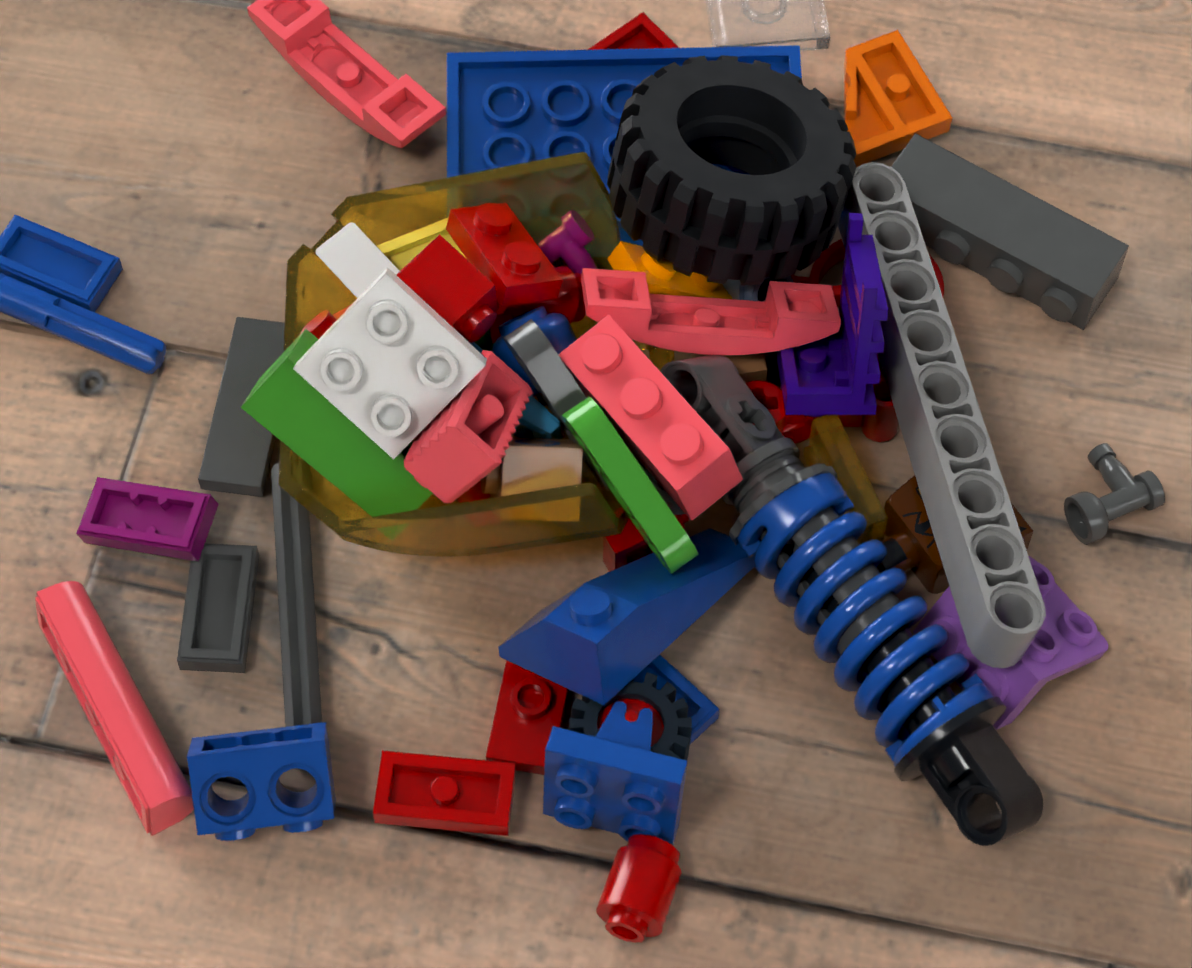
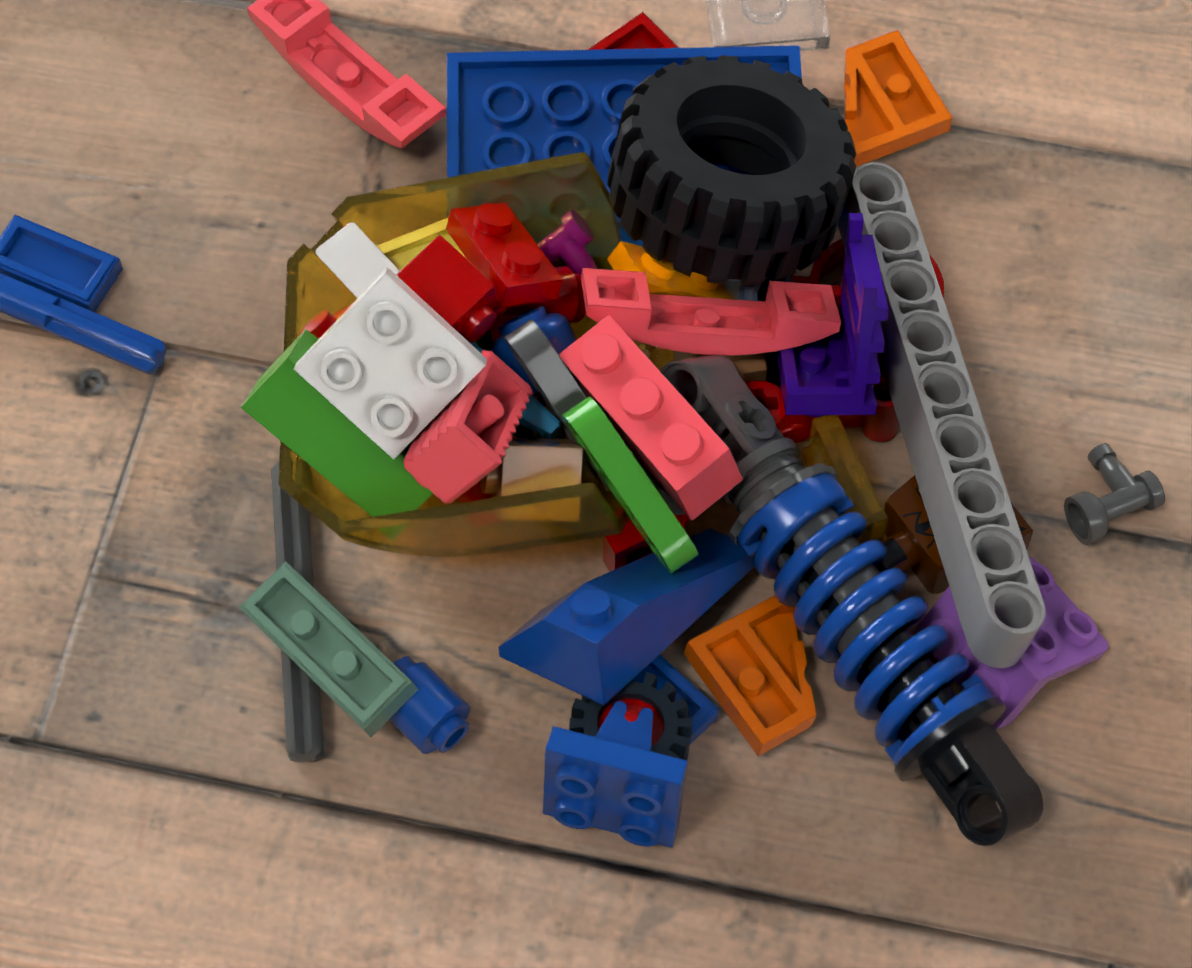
coral brick [35,581,194,836] -> none
magenta plate [76,477,219,562] -> none
dark grey tile [177,543,259,673] -> none
blue brick [187,722,336,841] -> none
dark grey tile [198,317,299,497] -> none
red plate [373,750,516,836] -> none
red plate [486,660,569,775] -> none
red brick [596,834,682,943] -> none
dark grey brick [891,133,1129,330] -> none
none -> sand green tile [239,561,419,737]
none -> blue brick [389,656,470,754]
none -> orange wing [683,595,816,756]

